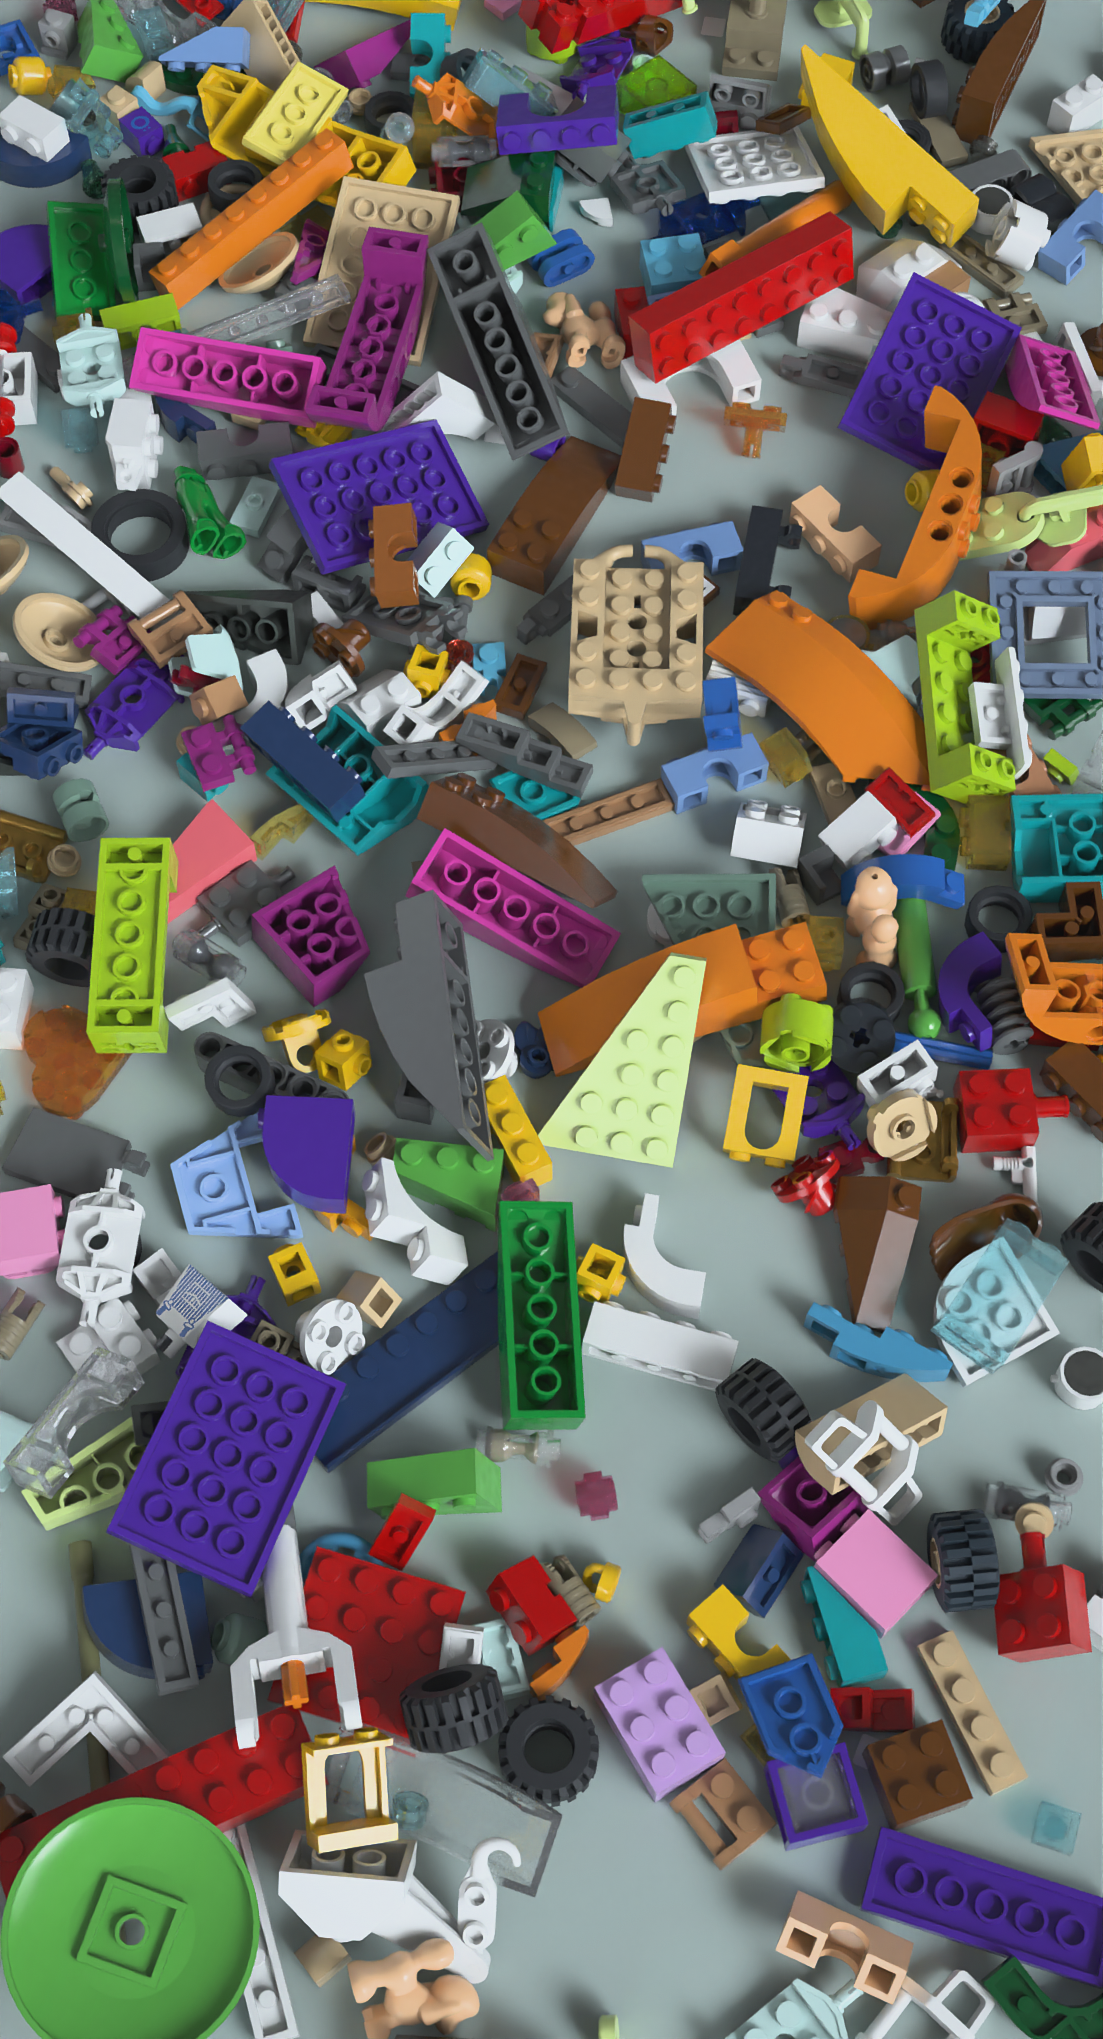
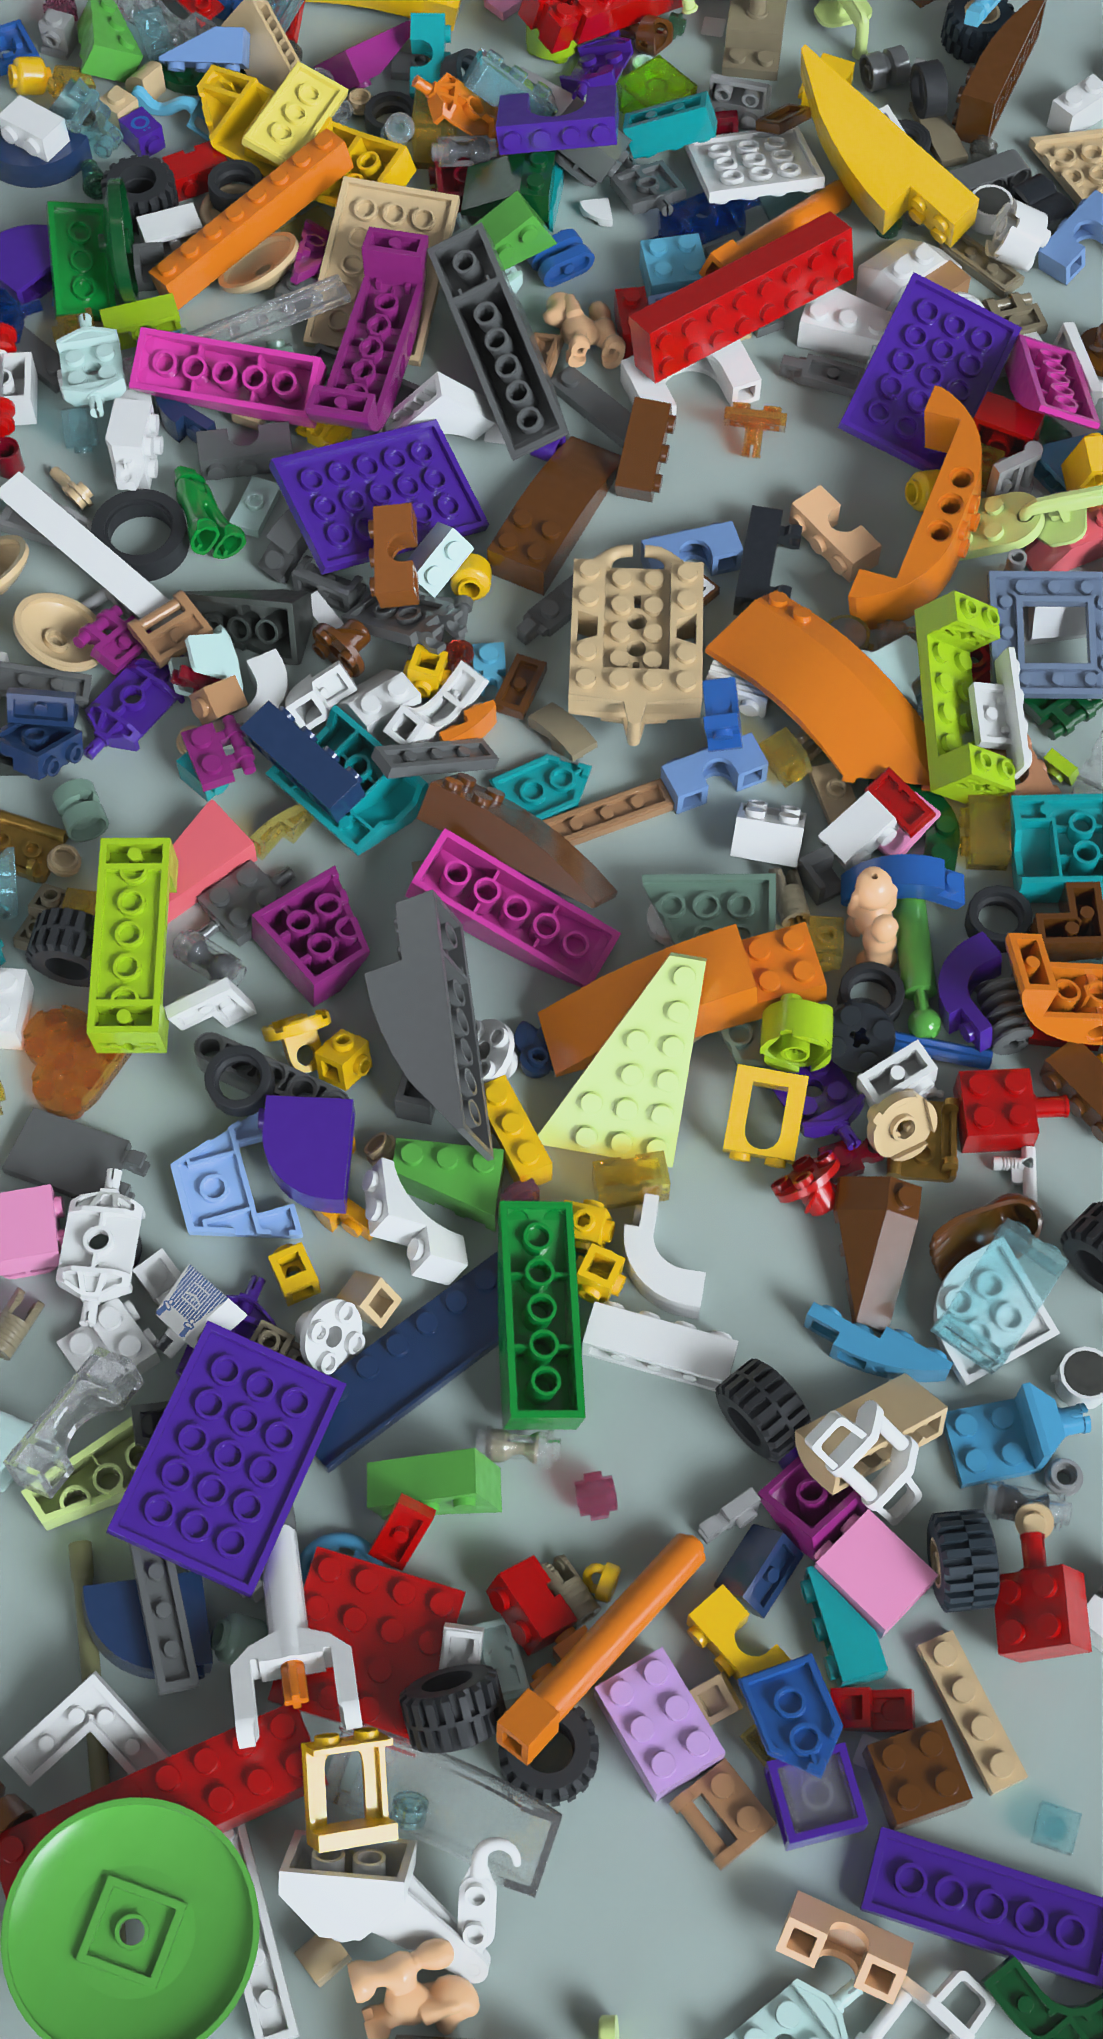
dark green cone [162,124,191,157] -> none
dark grey slope [456,712,593,798] -> none
none -> orange brick [496,1533,706,1766]
none -> yellow brick [564,1199,615,1254]
none -> clear yellow brick [592,1150,671,1210]
none -> clear green plate [668,12,687,40]
none -> dark azure plate [944,1382,1091,1489]

